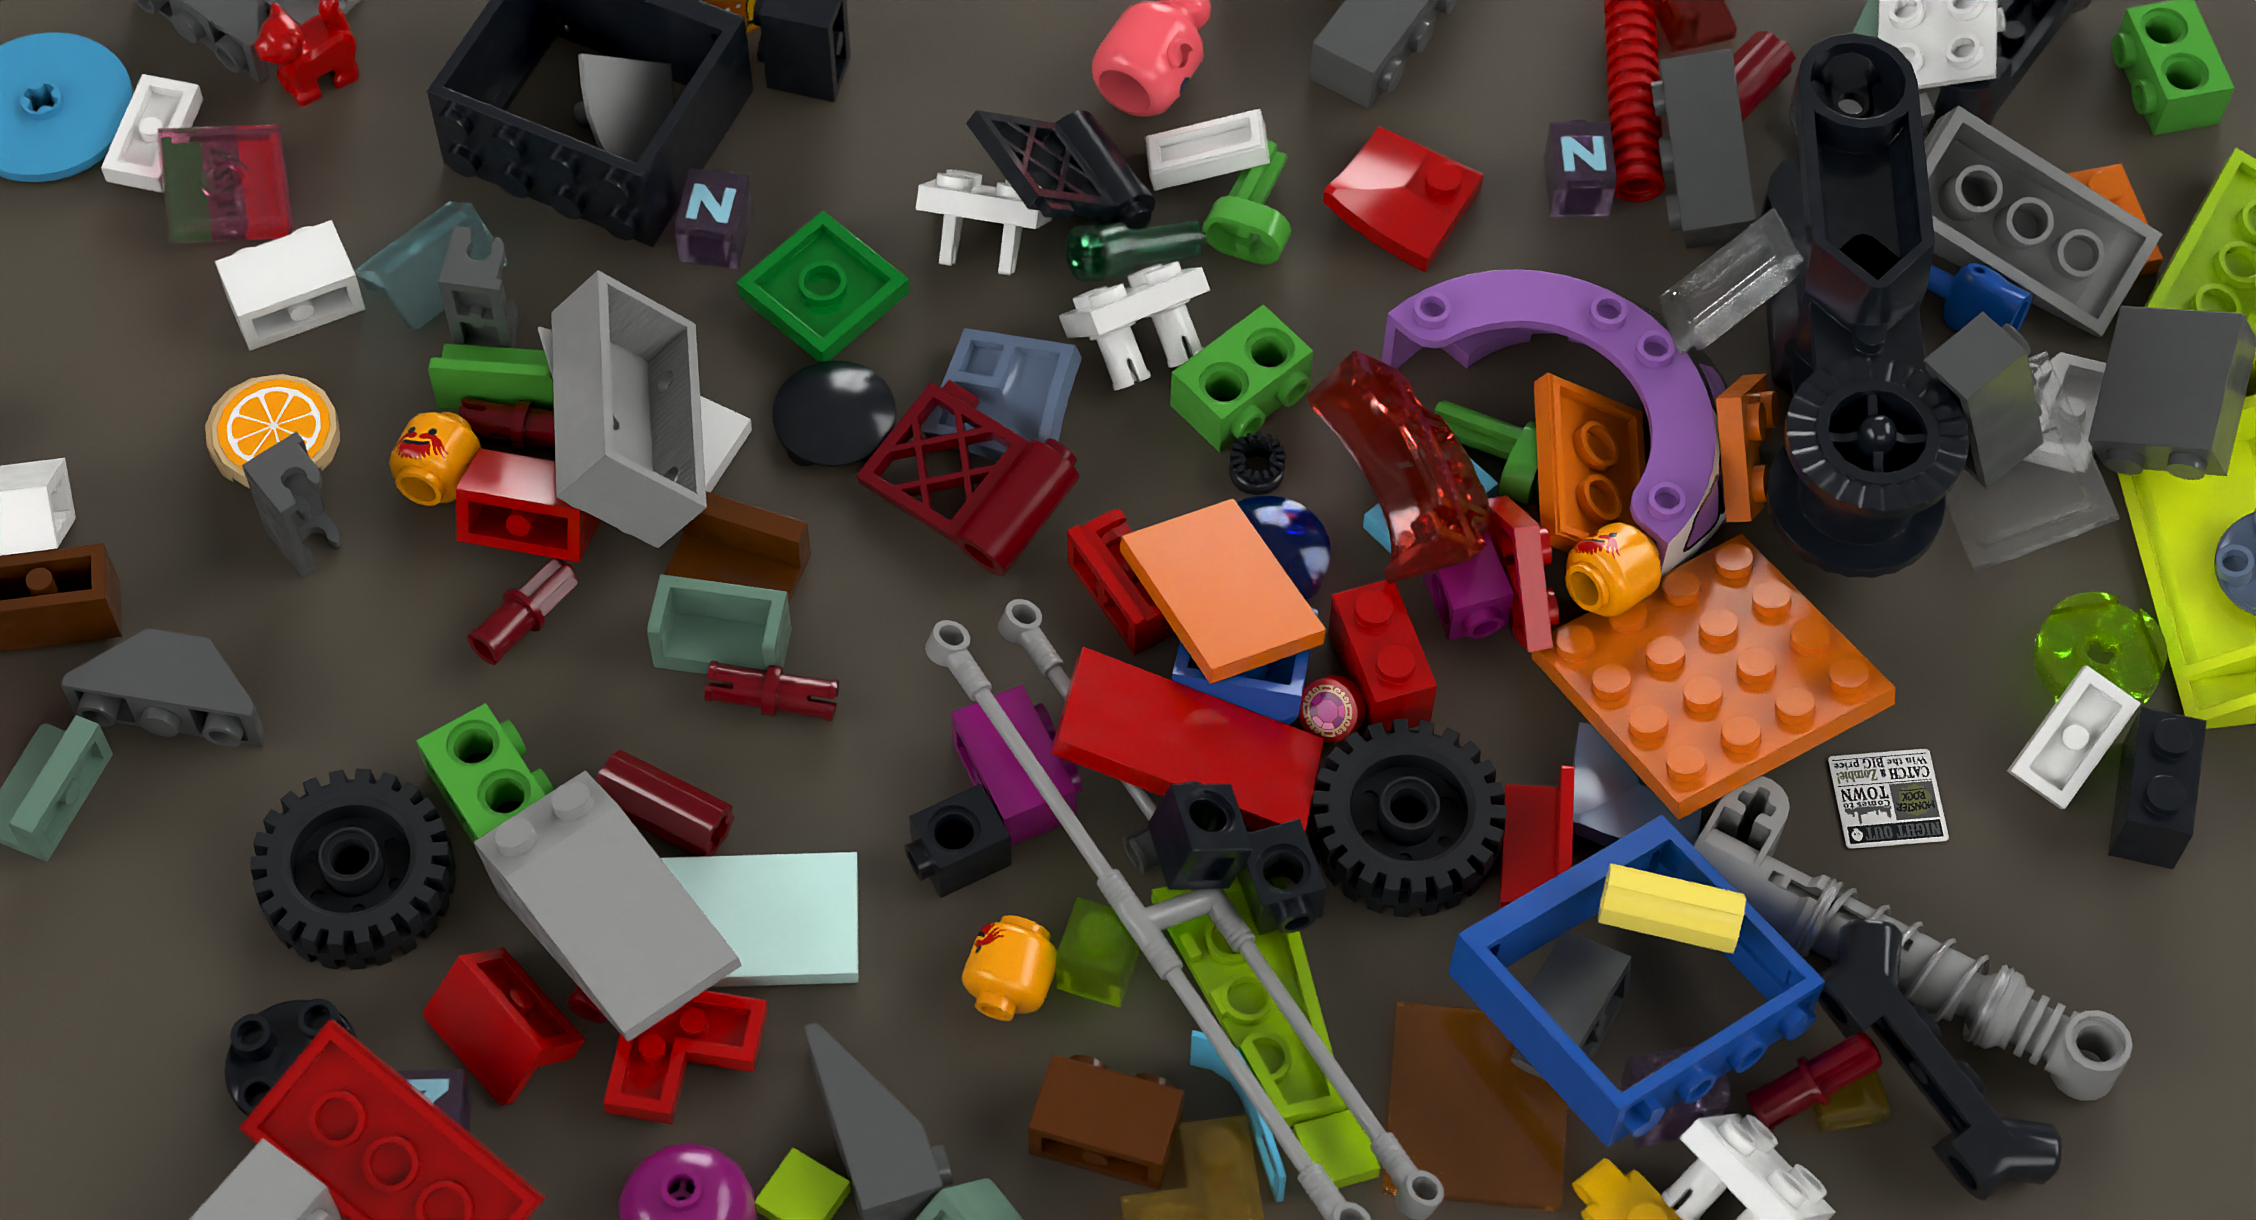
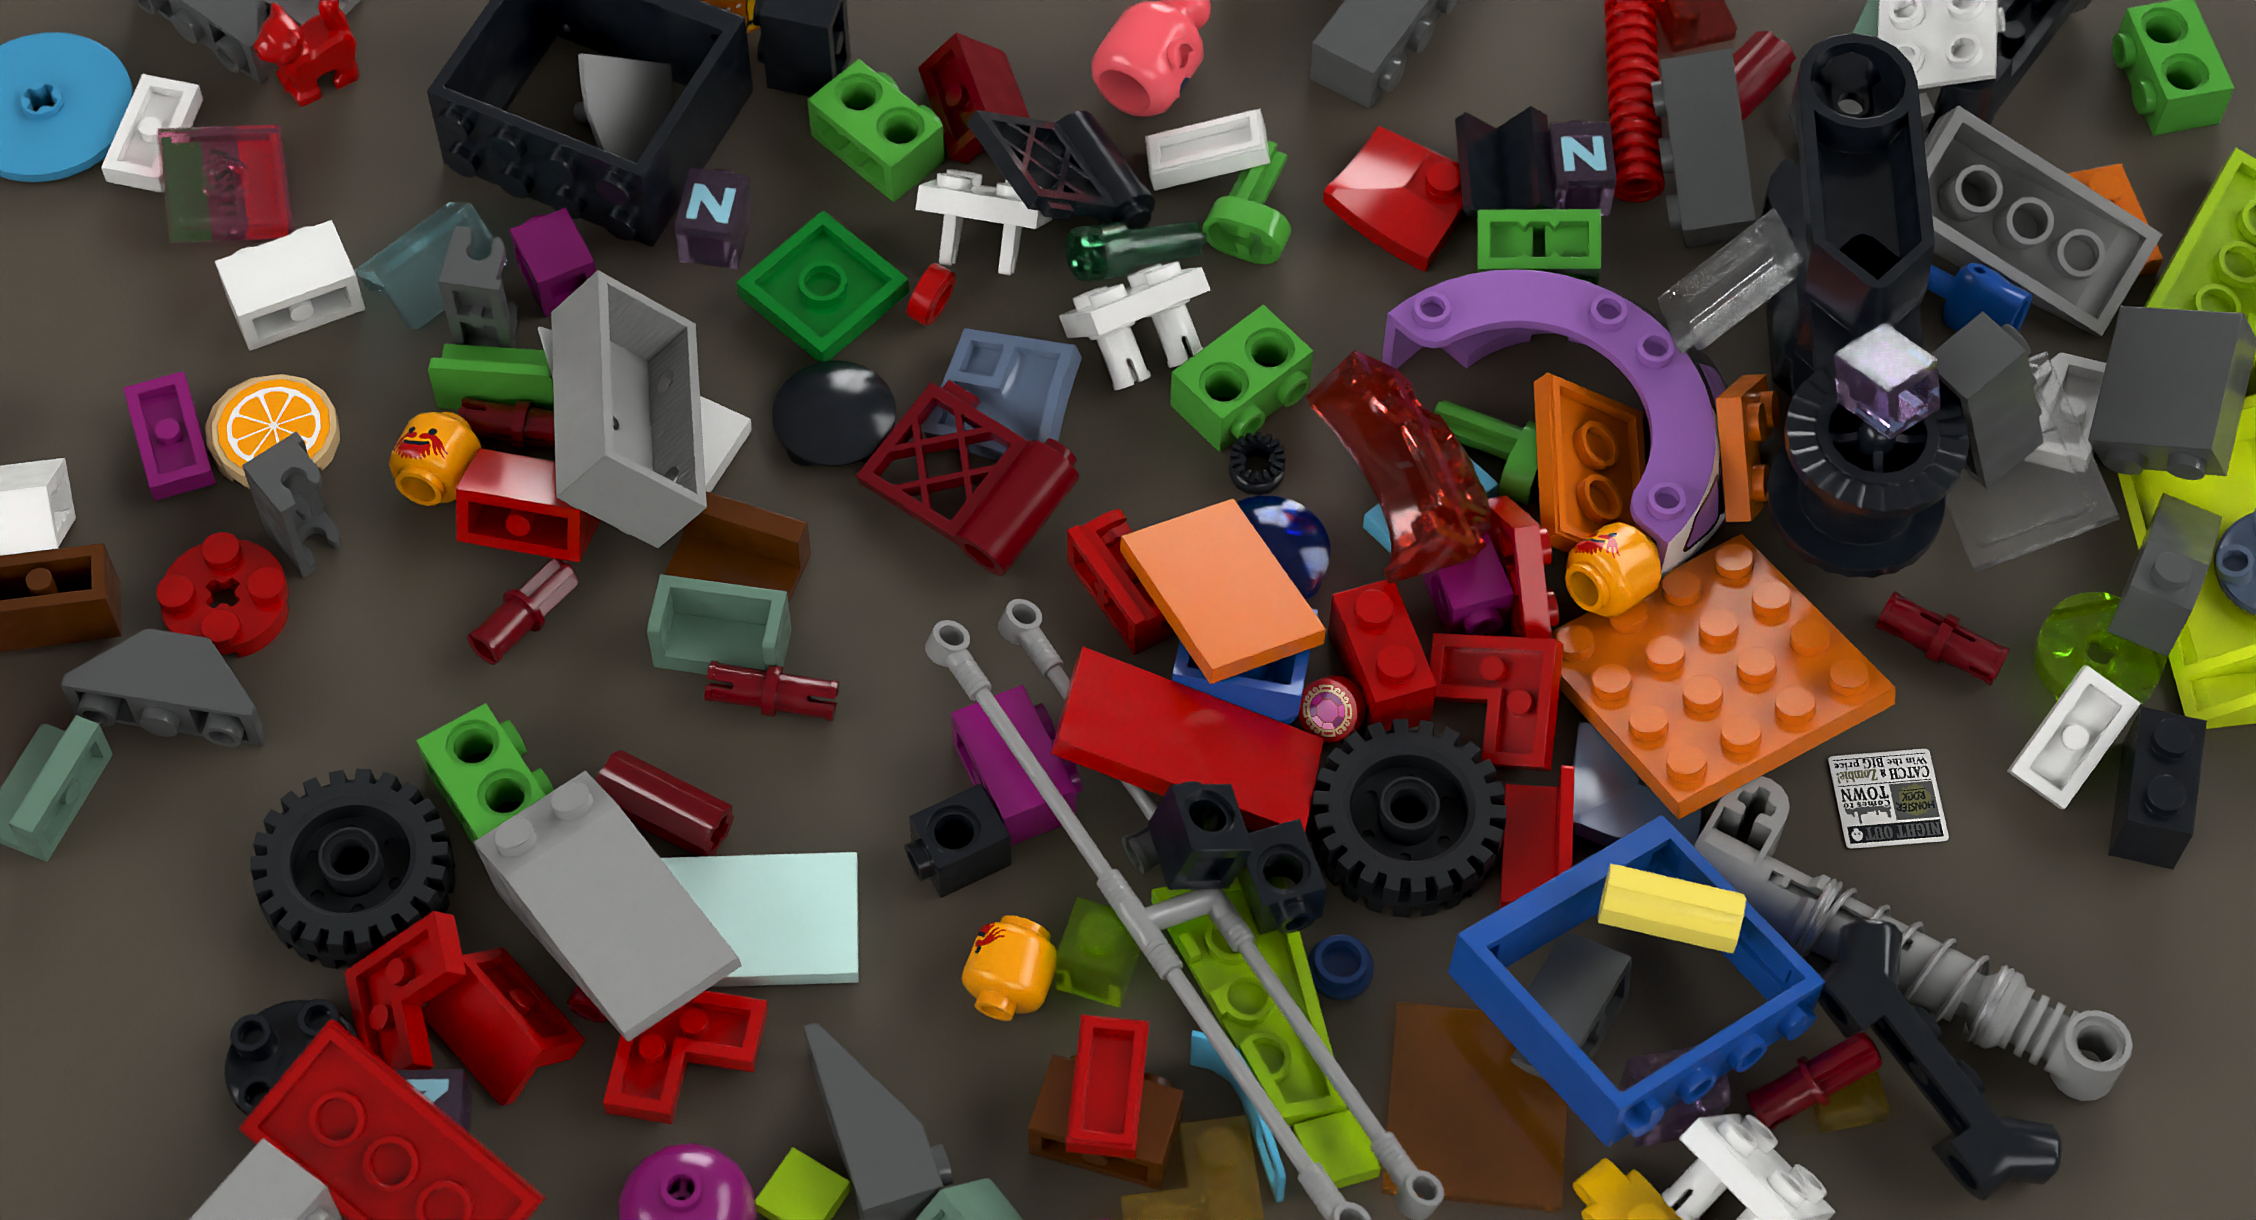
none -> magenta plate [123,371,216,501]
none -> red plate [156,532,289,658]
none -> red plate [344,911,467,1080]
none -> magenta brick [509,207,596,318]
none -> bright green brick [808,59,944,202]
none -> red tile [906,262,956,326]
none -> dark red panel [918,32,1030,164]
none -> red tile [1066,1014,1150,1159]
none -> dark blue plate [1307,934,1374,1001]
none -> red plate [1430,633,1564,772]
none -> black panel [1455,106,1557,220]
none -> bright green brick [1477,209,1601,286]
none -> clear purple brick [1835,323,1940,440]
none -> dark red pin [1875,591,2010,686]
none -> dark grey slope [2107,493,2222,657]

